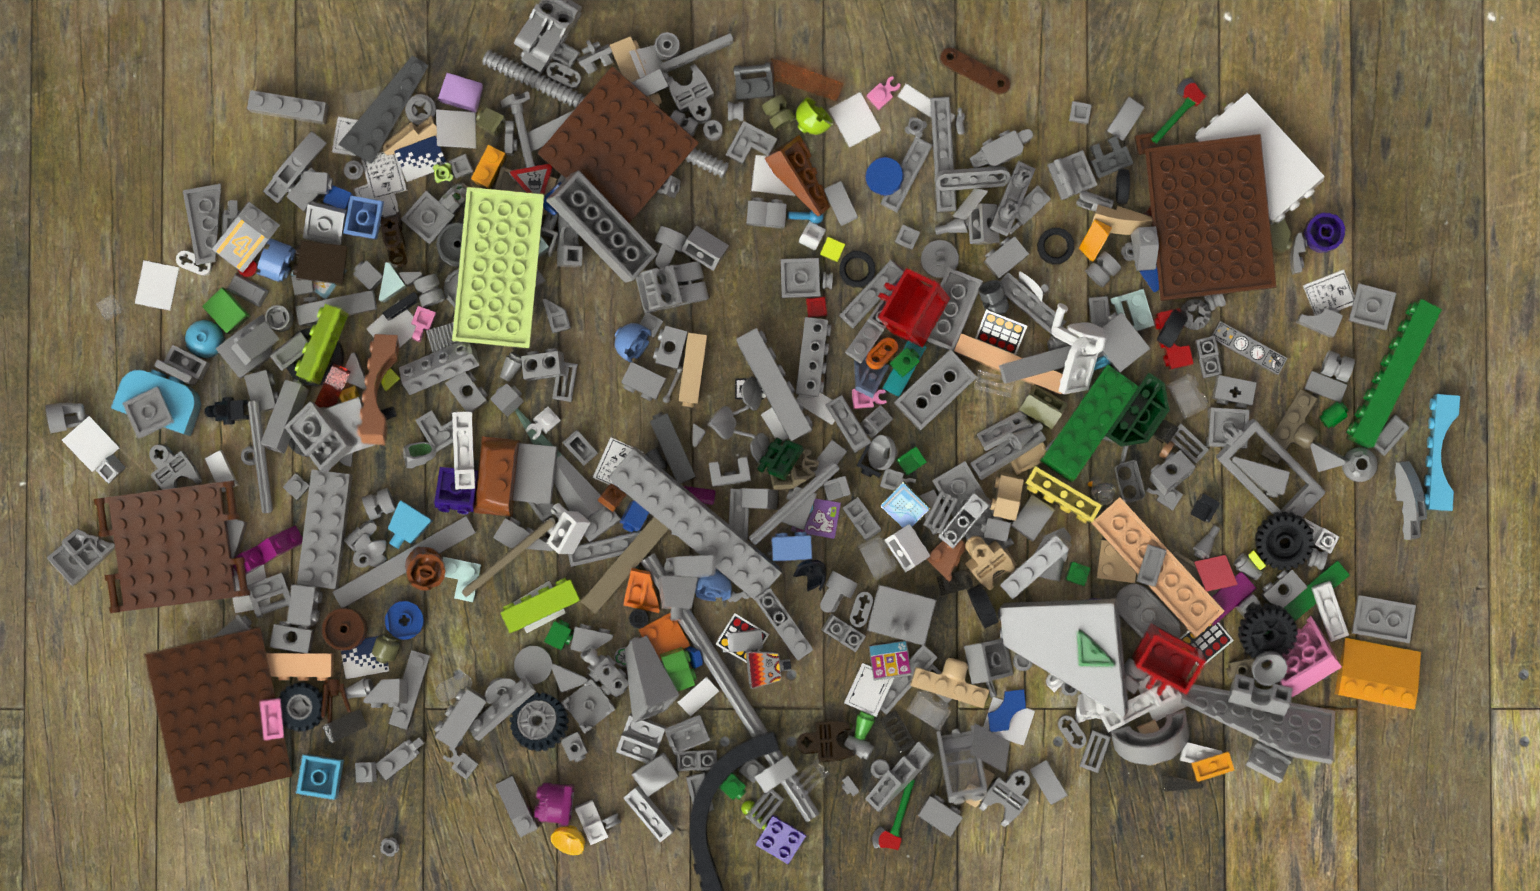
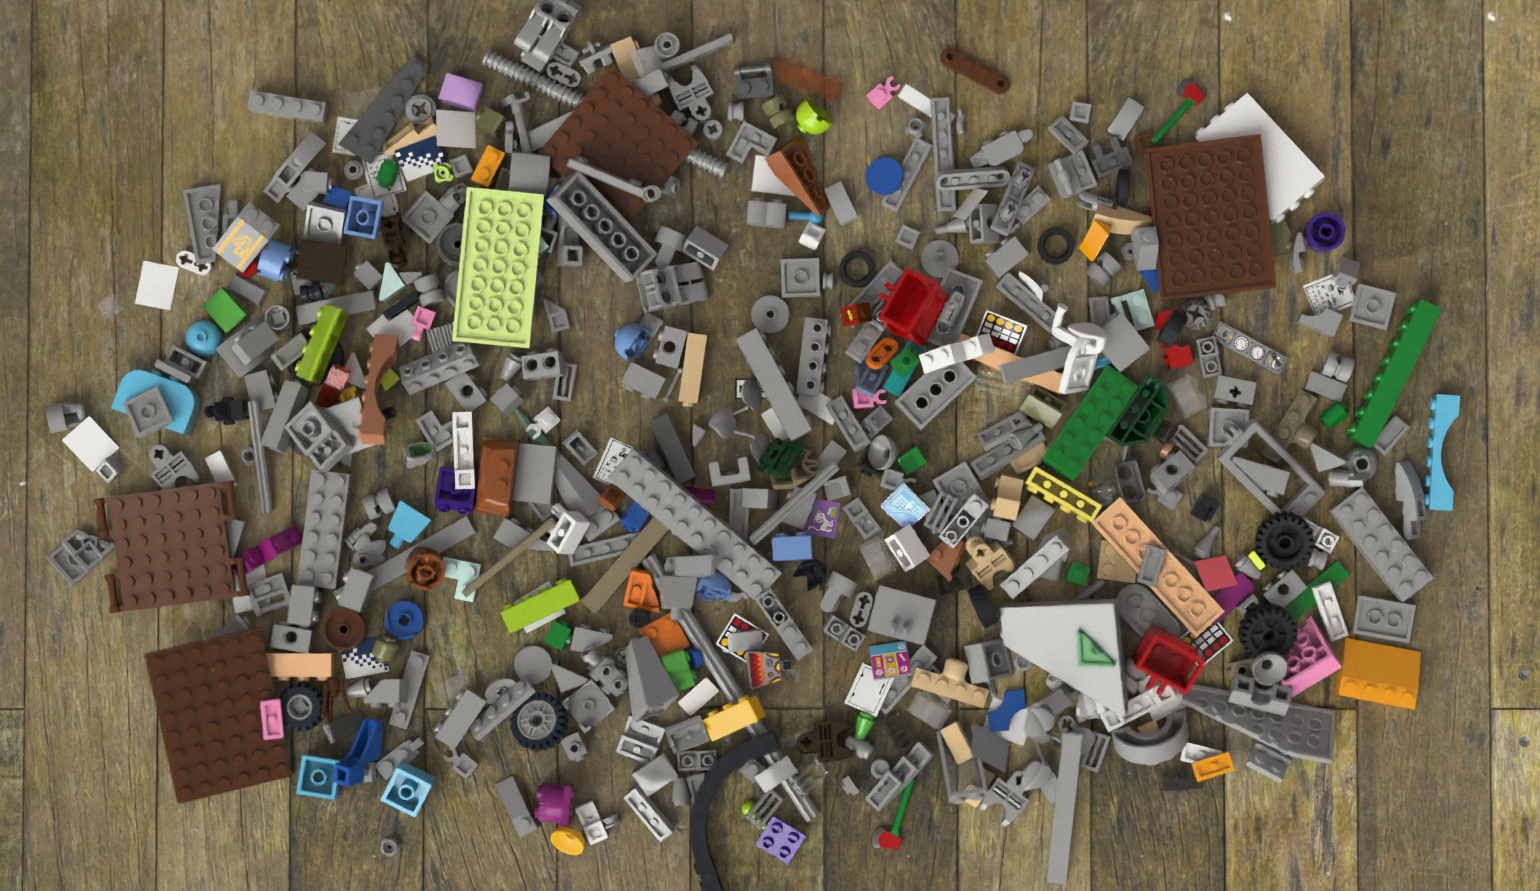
light grey plate [283,473,309,500] -> none
green brick [719,772,746,800] -> none
red tile [806,297,827,318] -> none
neon yellow tile [820,237,845,262] -> none
white sticker [829,92,881,147] -> none
light grey brick [917,794,963,837] -> none
dark grey wheel [978,280,1009,315] -> none
none -> black wheel [300,282,324,304]
none -> blue arch [334,717,383,787]
none -> light grey brick [337,568,378,612]
none -> green brick [376,159,400,189]
none -> medium azure brick [381,760,436,817]
none -> light grey slope [508,151,550,197]
none -> light grey hinge [567,156,662,202]
none -> light grey cone [672,778,691,807]
none -> yellow brick [702,695,766,741]
none -> light grey plate [751,295,789,334]
none -> reddish brown brick [840,302,873,327]
none -> white arch [919,334,995,374]
none -> light grey hinge [937,291,965,327]
none -> tan tile [940,721,975,765]
none -> light grey plant [1021,706,1096,790]
none -> light grey brick [1027,688,1071,716]
none -> light grey tile [1046,732,1082,884]
none -> light grey plate [1048,115,1089,156]
none -> light grey piece [1073,579,1105,600]
none -> light grey brick [1328,487,1433,602]
none -> light grey hinge [1329,469,1366,488]
none -> light grey slope [1331,256,1360,288]

